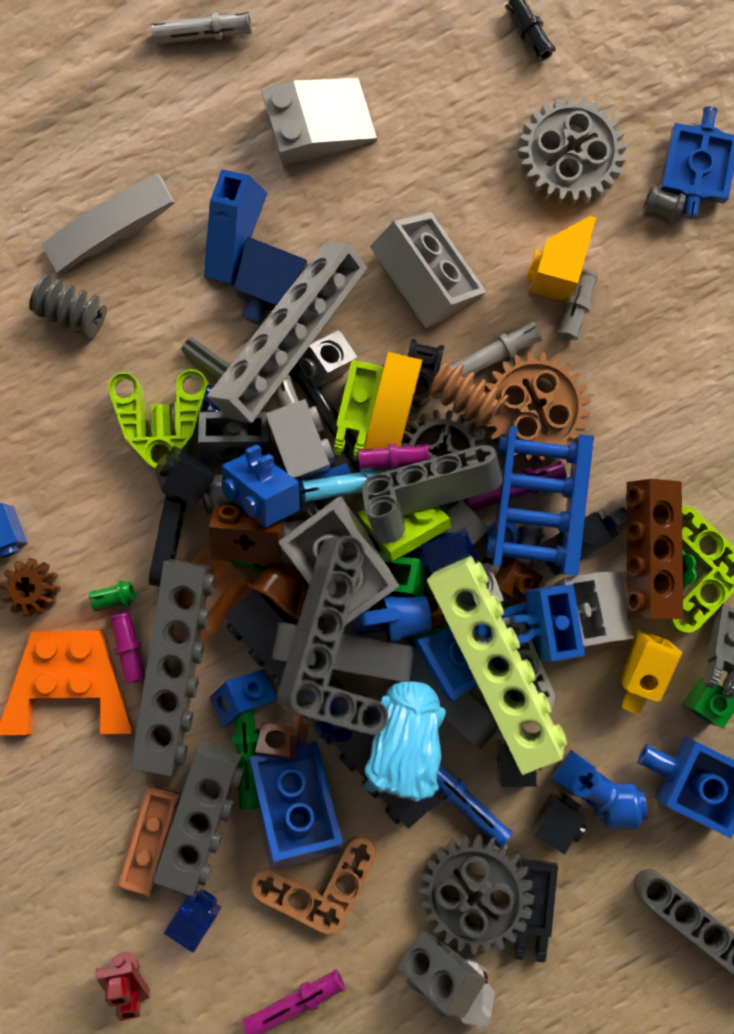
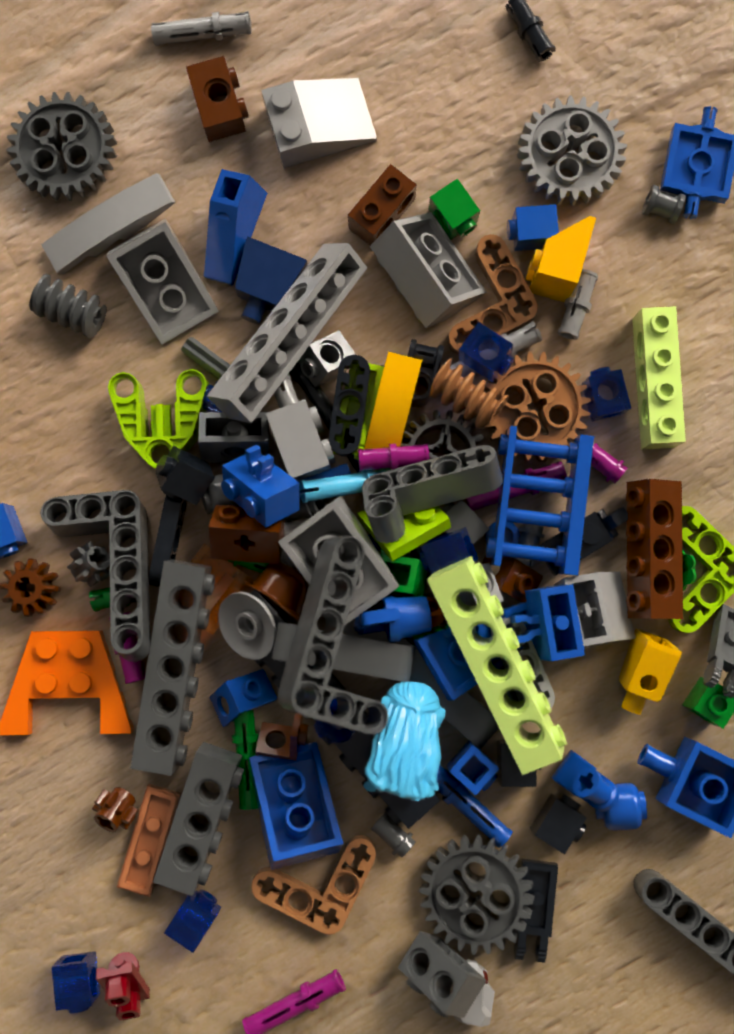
none -> dark grey gear [7,92,117,201]
none -> dark grey beam [40,490,151,662]
none -> clear blue brick [52,951,100,1013]
none -> dark grey gear [67,541,110,587]
none -> reddish brown gear [92,787,138,832]
none -> light grey slope [106,219,219,344]
none -> reddish brown brick [186,56,249,142]
none -> light grey dish [218,592,277,660]
none -> black beam [329,355,370,457]
none -> reddish brown brick [348,164,417,245]
none -> dark grey pin [371,812,415,857]
none -> green brick [428,178,480,240]
none -> blue brick [446,740,499,796]
none -> medium nougat beam [448,234,538,356]
none -> clear blue brick [459,322,514,382]
none -> blue brick [507,204,559,251]
none -> clear blue brick [582,367,632,422]
none -> magenta pin [591,443,628,484]
none -> yellowish green brick [632,306,686,449]

